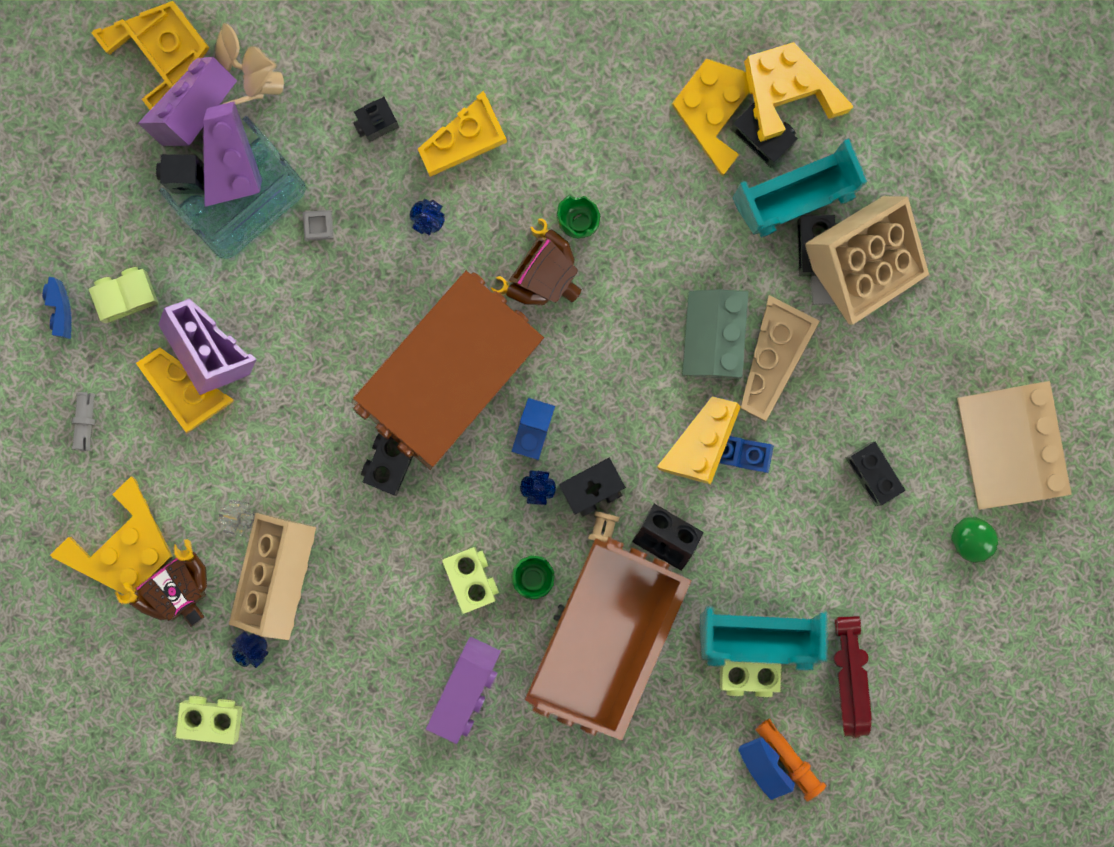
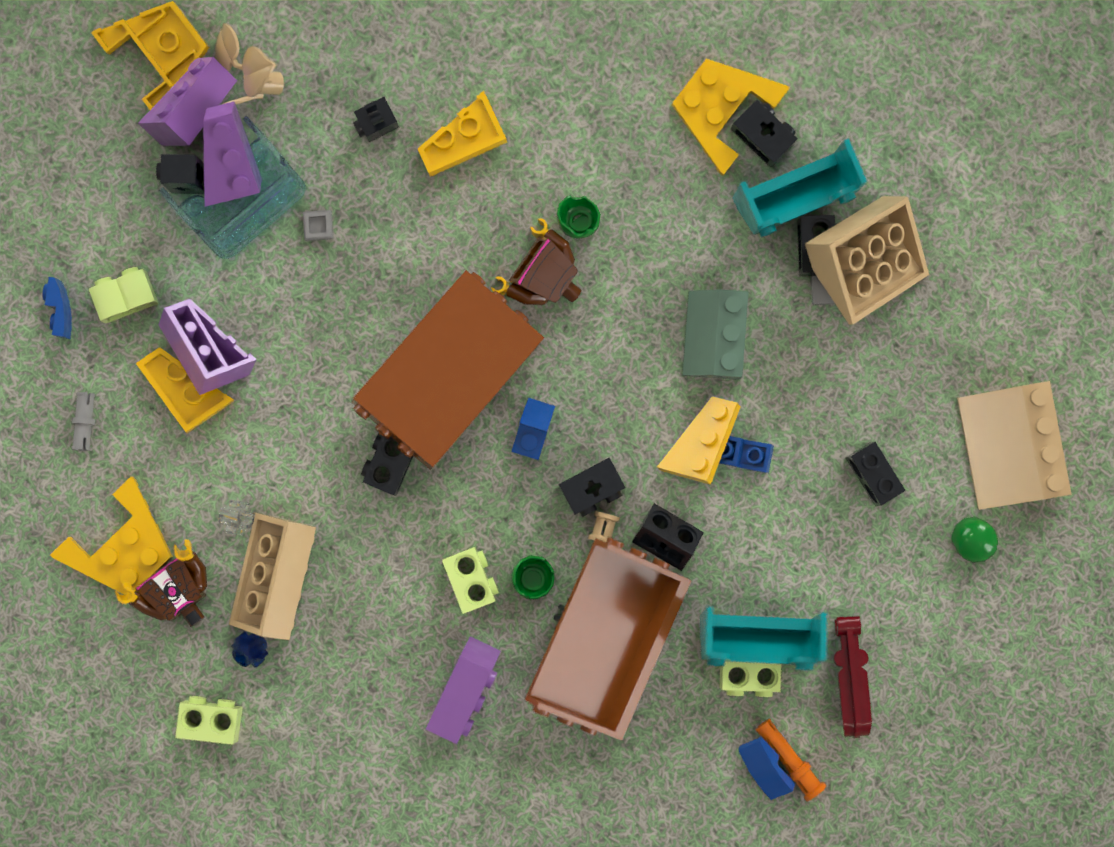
clear blue gear [410,199,445,235] -> none
clear blue gear [520,470,556,505] -> none
tan wing [741,295,820,422] -> none
yellow wing [744,42,853,142] -> none

